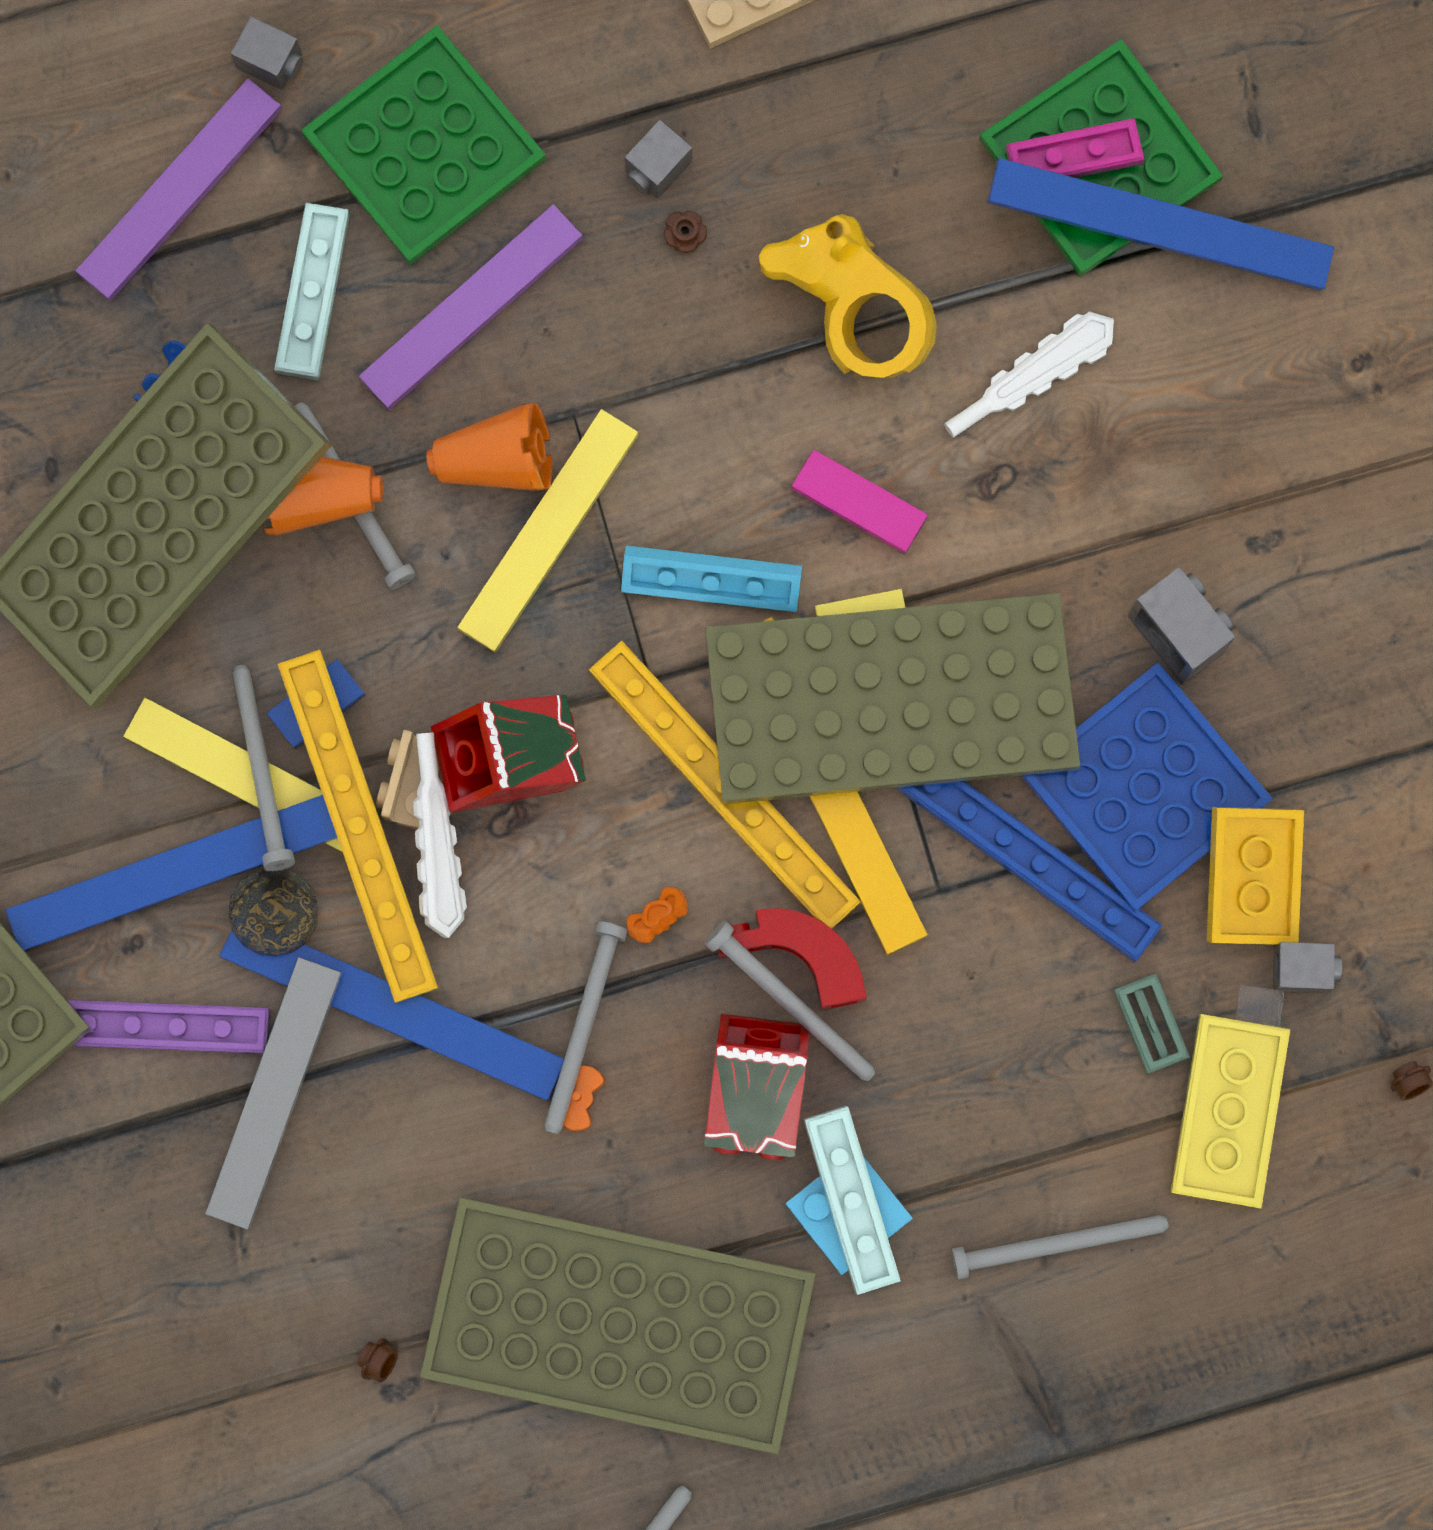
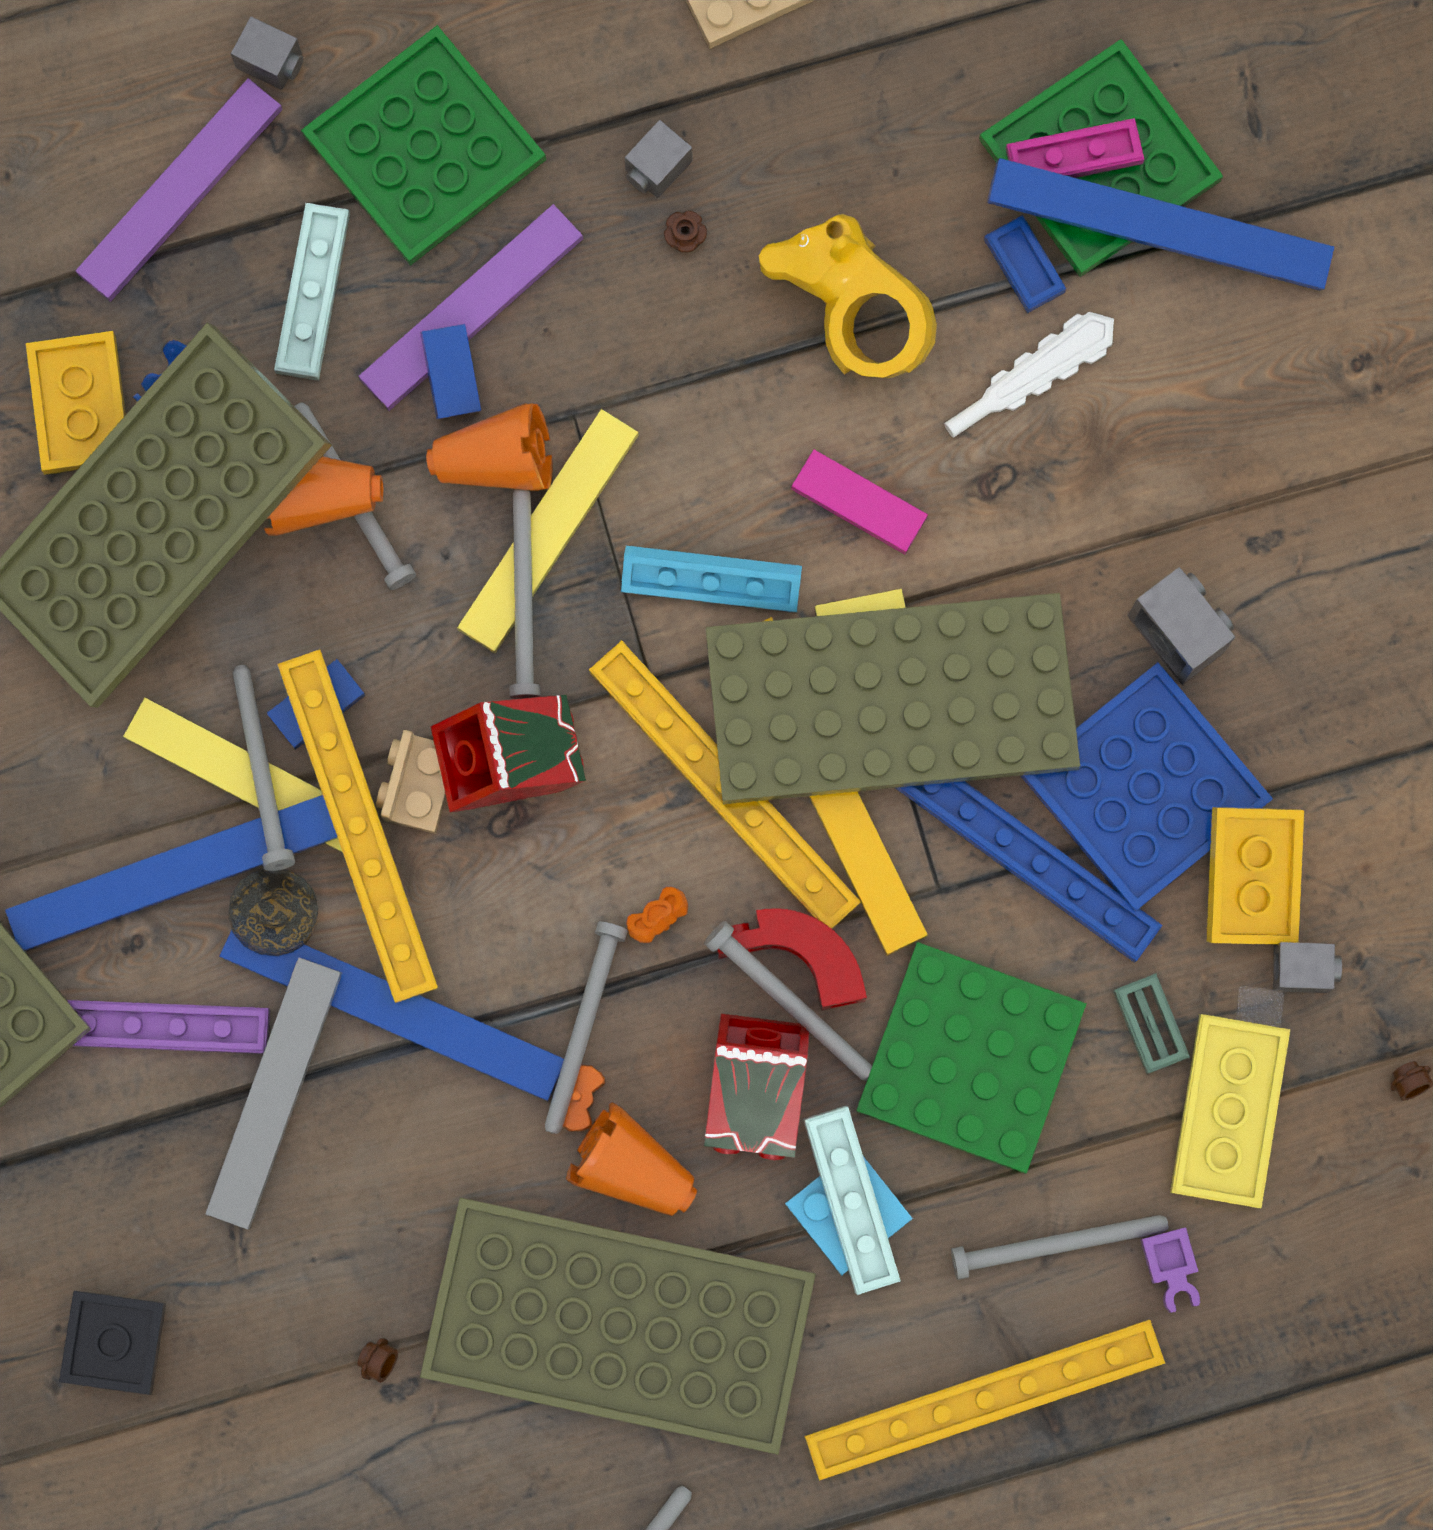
white sword [413,732,467,938] -> none
none -> yellow plate [26,331,126,475]
none -> black plate [59,1291,166,1395]
none -> blue tile [420,324,481,419]
none -> light grey bar [509,489,541,699]
none -> orange cone [566,1102,697,1216]
none -> yellow tile [805,1320,1165,1481]
none -> green plate [856,942,1087,1174]
none -> blue tile [984,215,1066,313]
none -> medium lavender plate [1140,1227,1200,1313]

